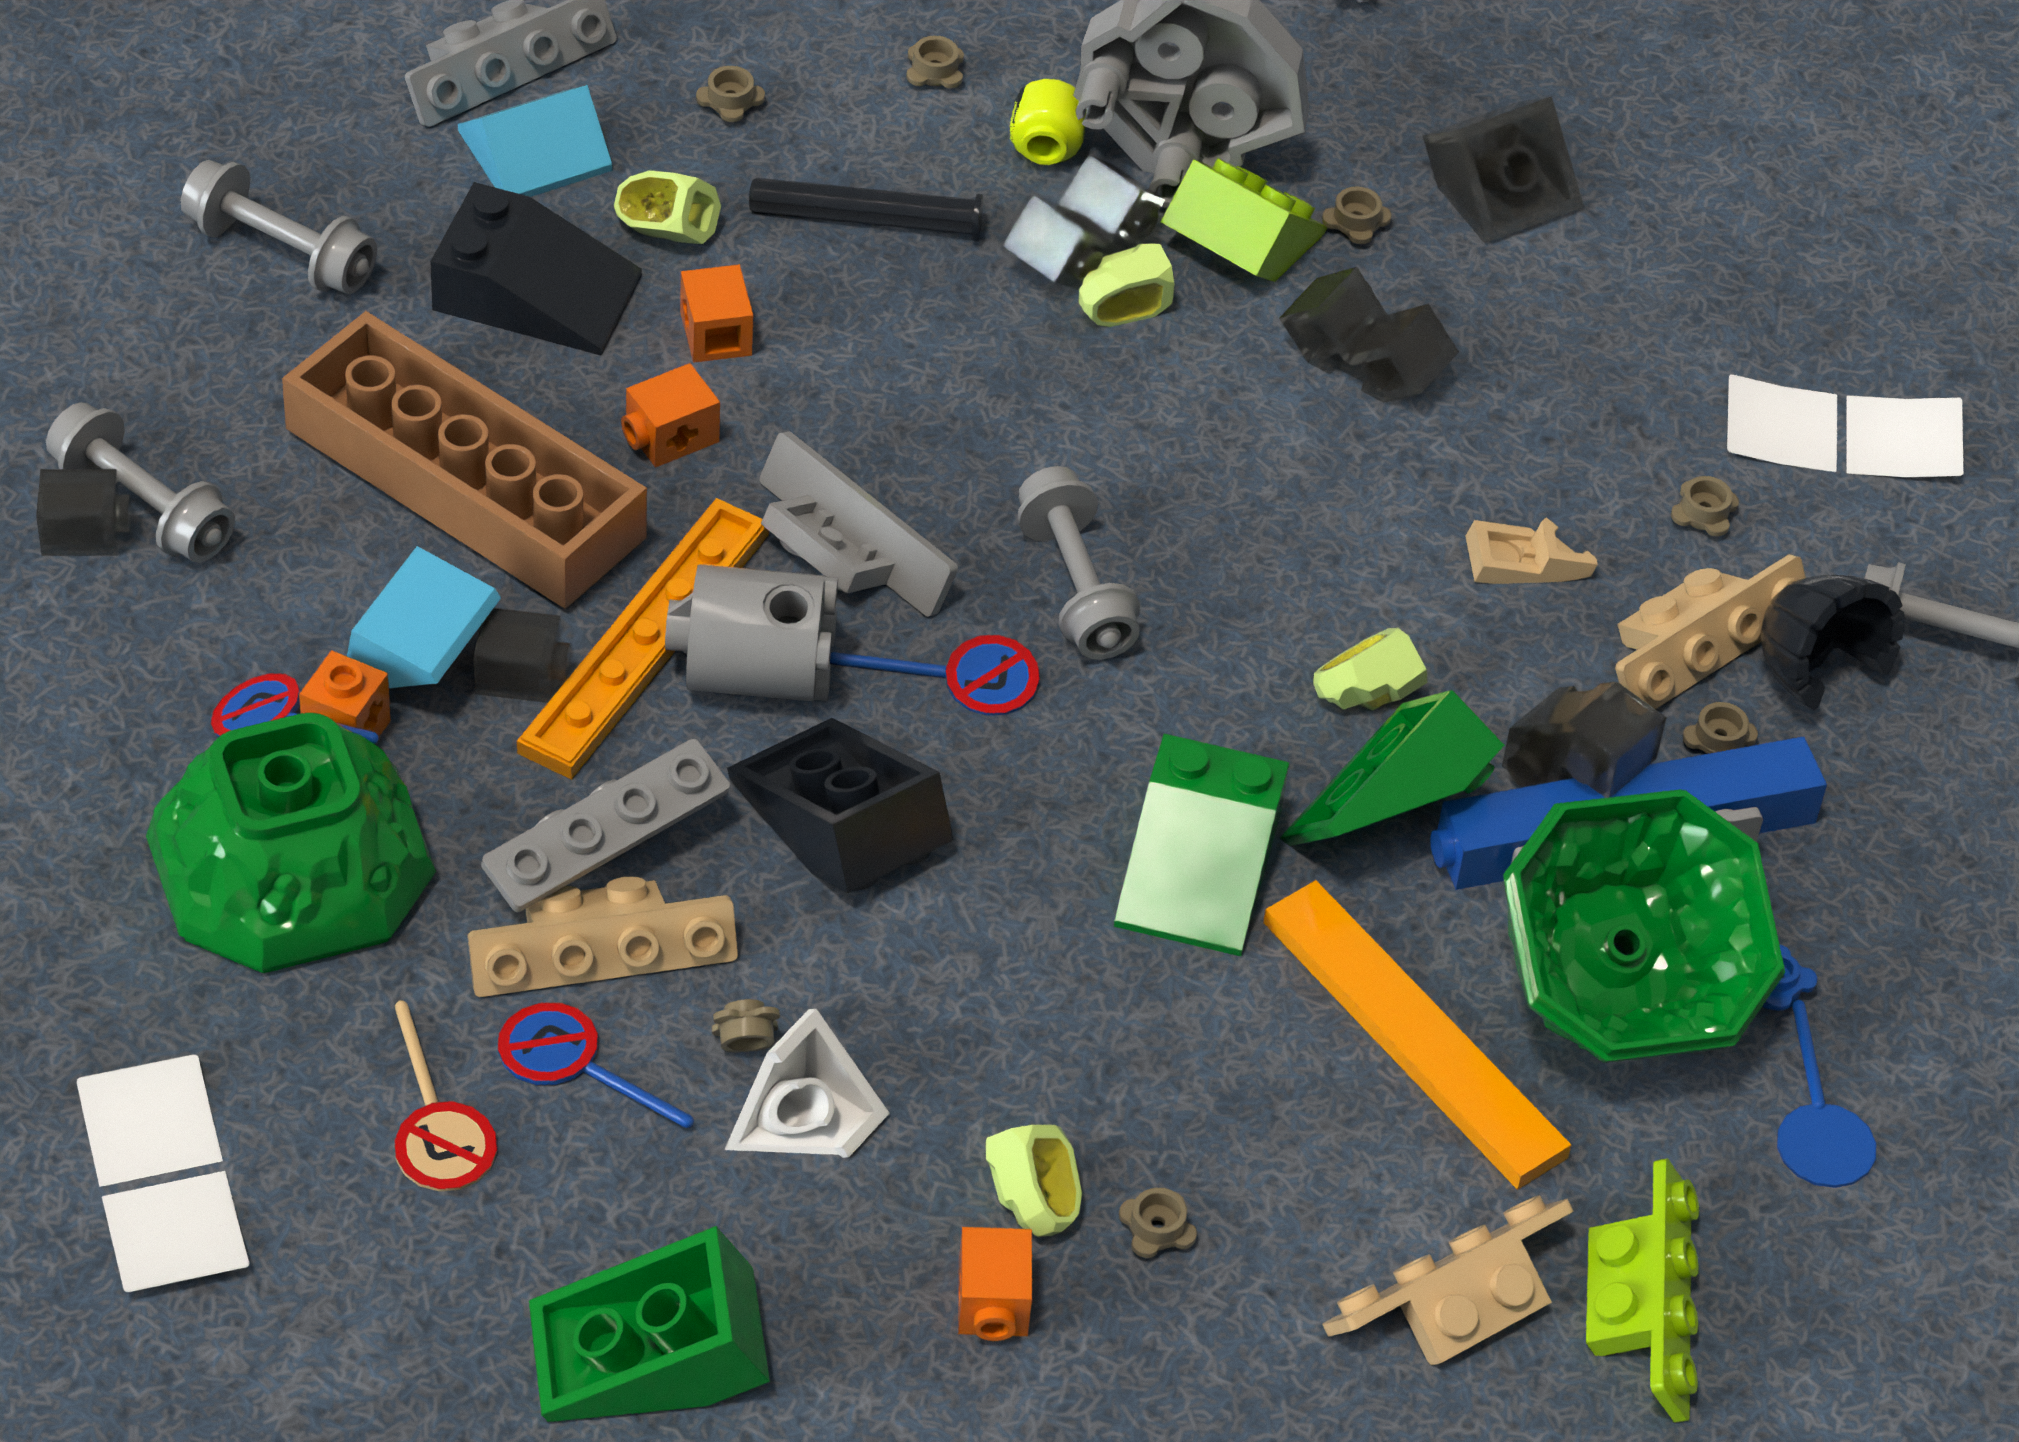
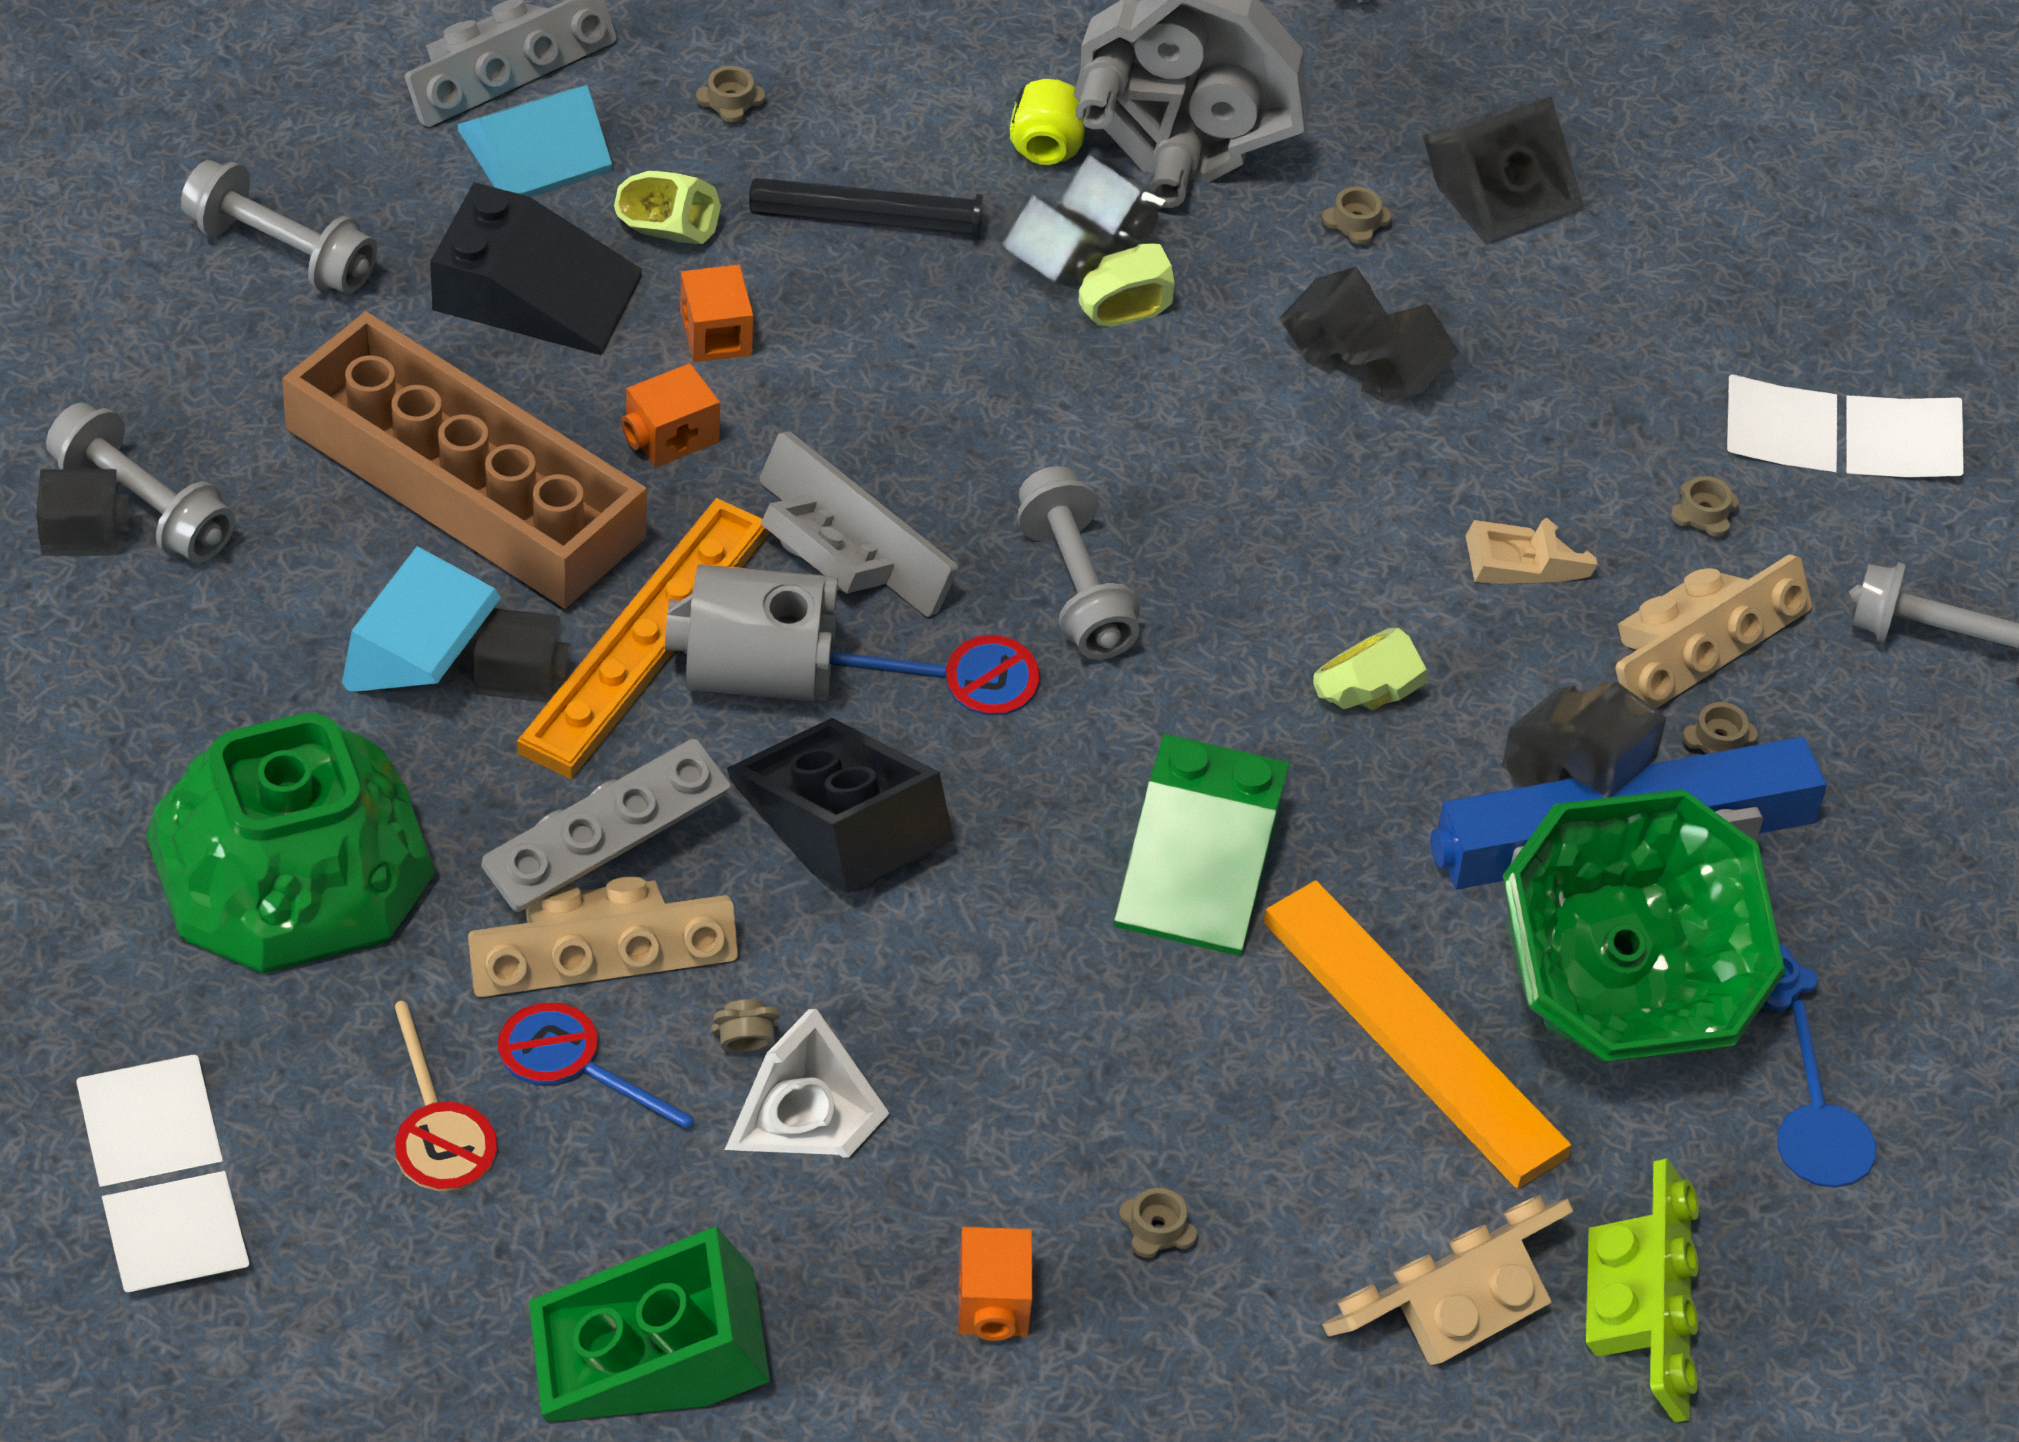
piece [211,673,379,744] -> none
orange brick [299,650,391,737] -> none
dark tan plate [906,36,964,88] -> none
yellowish green rock [985,1125,1082,1237] -> none
lime slope [1160,158,1327,282] -> none
green slope [1280,690,1505,846] -> none
black hair [1761,575,1905,710] -> none

